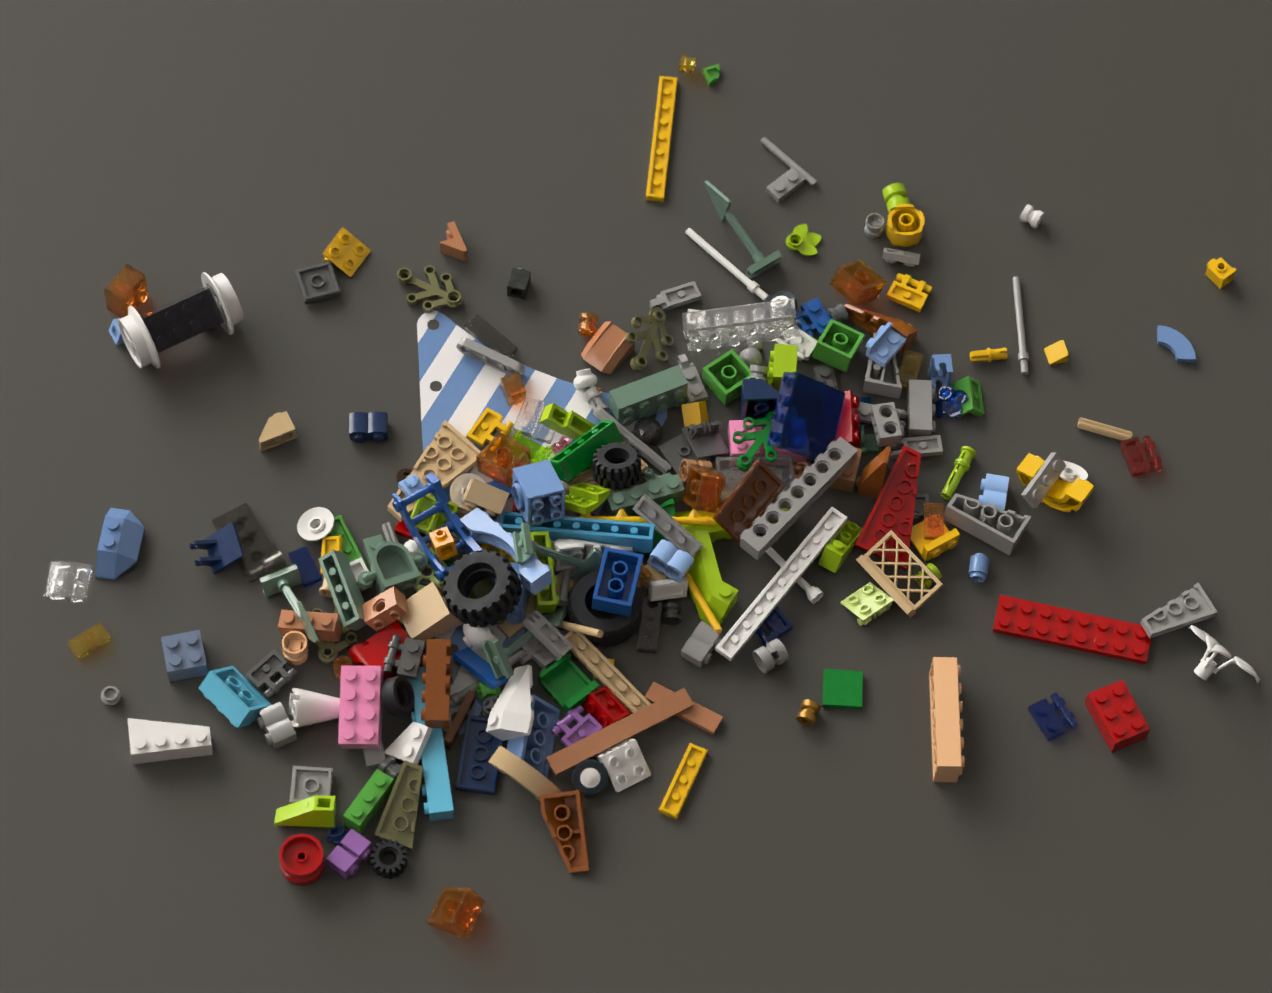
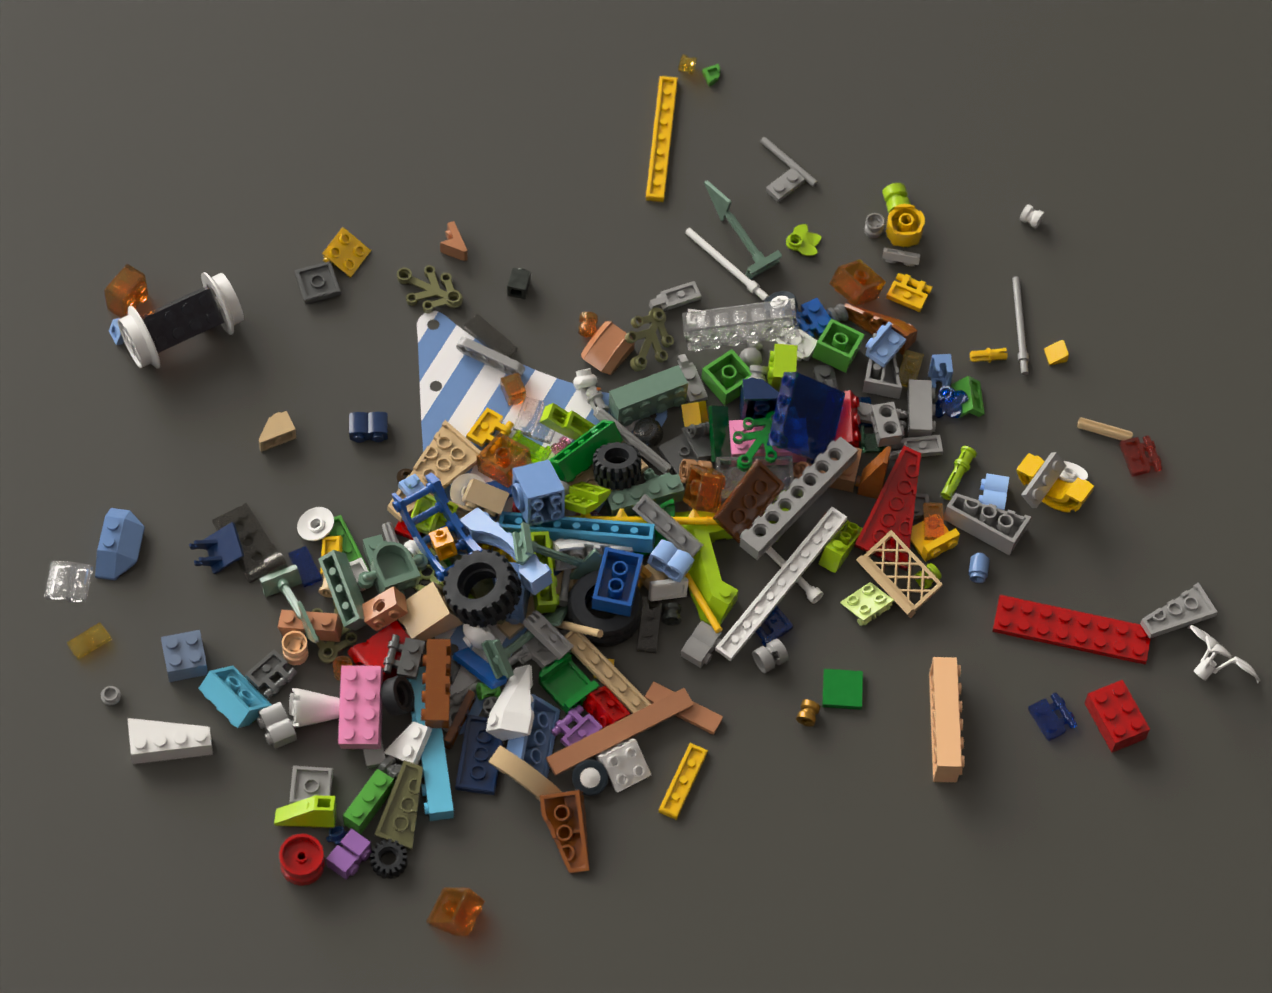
medium blue tile [1157,325,1196,363] -> none
yellow brick [1205,257,1237,289] -> none
none -> dark green tile [708,405,731,464]

